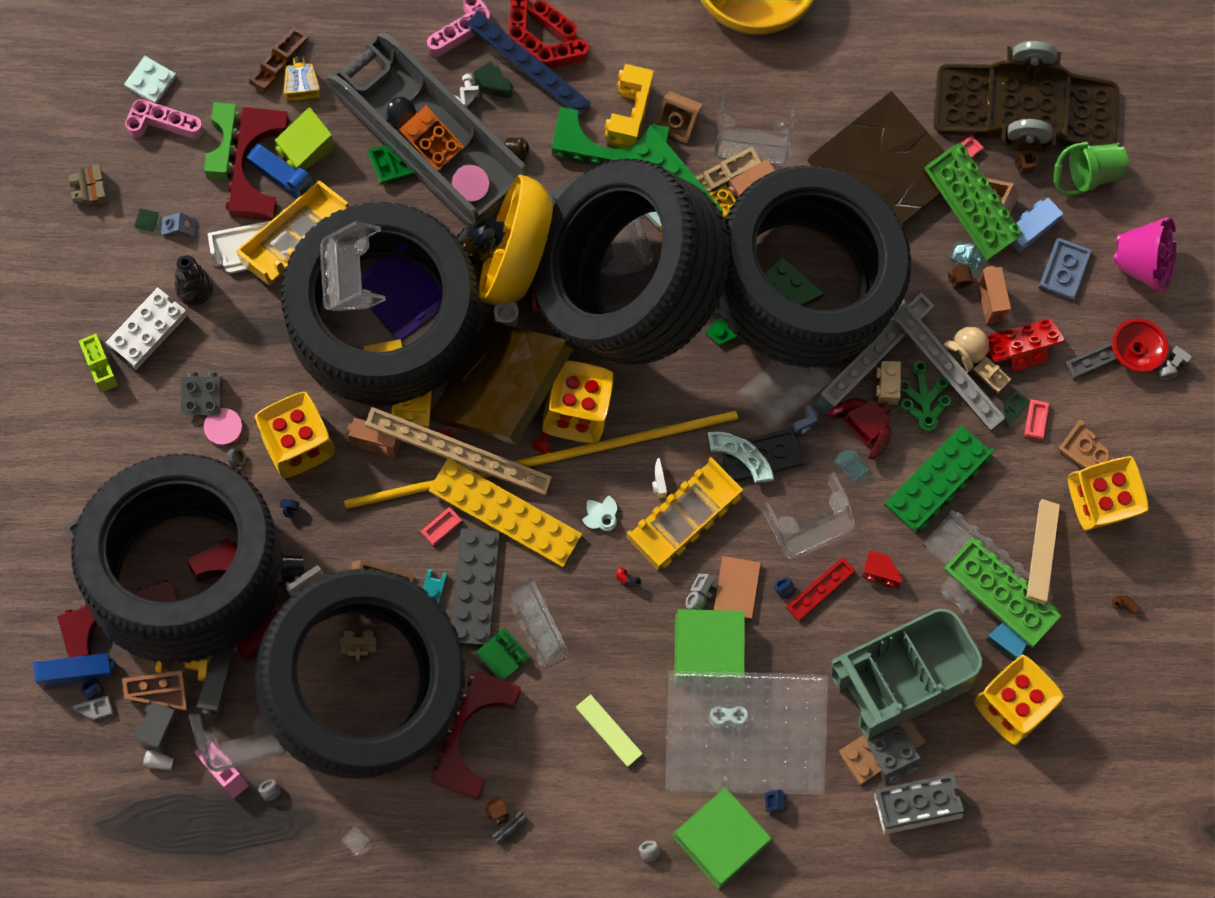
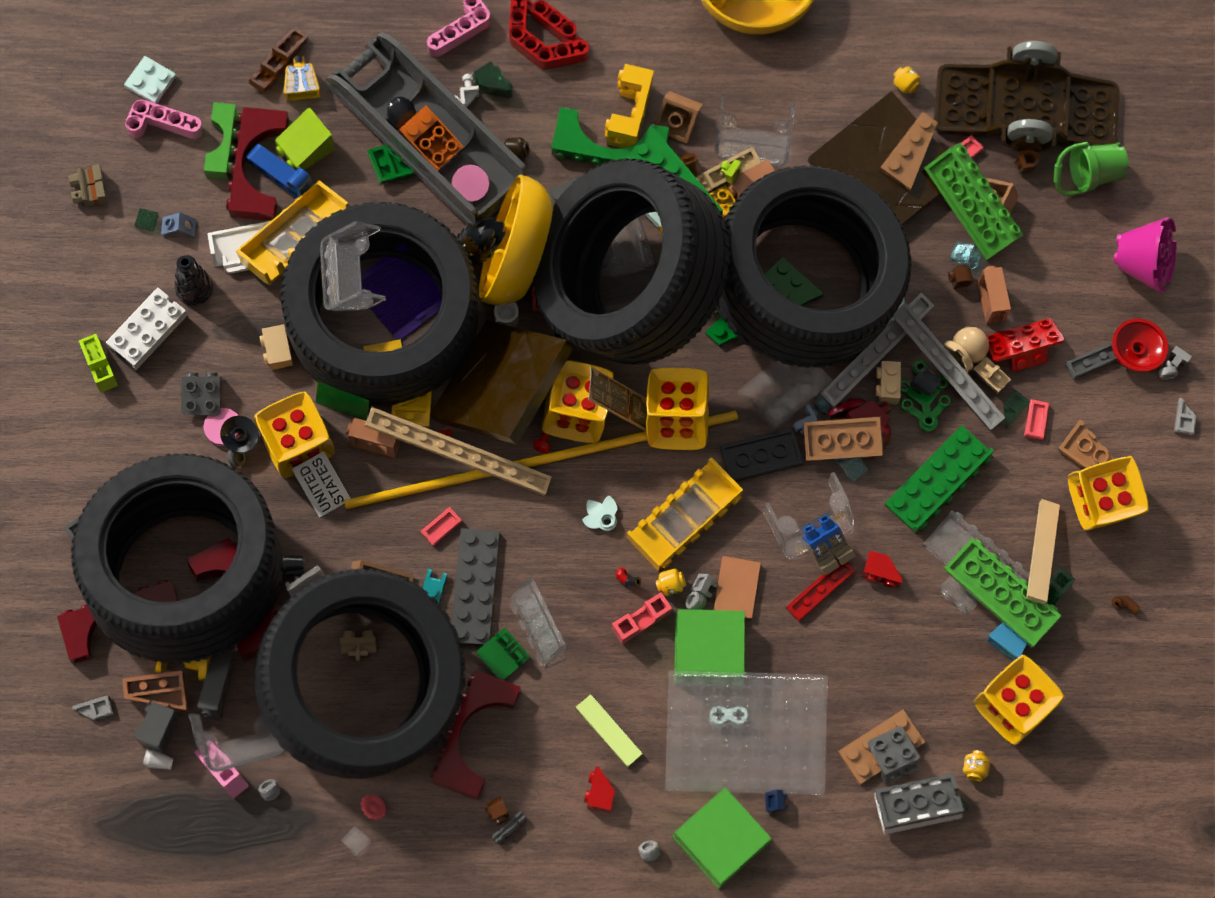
blue slope [33,653,116,690] -> none
dark blue tile [81,679,104,701] -> none
dark blue tile [280,499,300,518] -> none
yellow plate [428,459,582,568] -> none
dark blue plate [466,11,591,118] -> none
white plate [652,458,667,499] -> none
light aqua tile [708,432,774,484] -> none
dark blue tile [774,577,795,599] -> none
sand green piece [830,609,982,741] -> none
light blue brick [1011,198,1063,253] -> none
sand blue tile [1038,237,1092,301] -> none
none -> black dish [220,416,259,453]
none -> tan brick [259,324,293,370]
none -> white sticker [292,451,351,518]
none -> green sticker [316,381,369,421]
none -> coral piece [361,794,387,820]
none -> red slope [584,766,615,813]
none -> sticker [589,367,647,431]
none -> coral arch [611,593,672,645]
none -> yellow piece [646,367,709,450]
none -> yellow head [656,569,686,596]
none -> reddish brown plate [681,153,701,176]
none -> lime tile [720,159,742,185]
none -> medium nougat plate [803,417,884,461]
none -> hips [803,515,856,576]
none -> medium nougat wing [879,112,938,191]
none -> yellow head [893,67,921,94]
none -> black piece [909,366,941,397]
none -> yellow head [963,751,990,782]
none -> clear green slope [1046,567,1076,605]
none -> light grey tile [1174,398,1197,436]

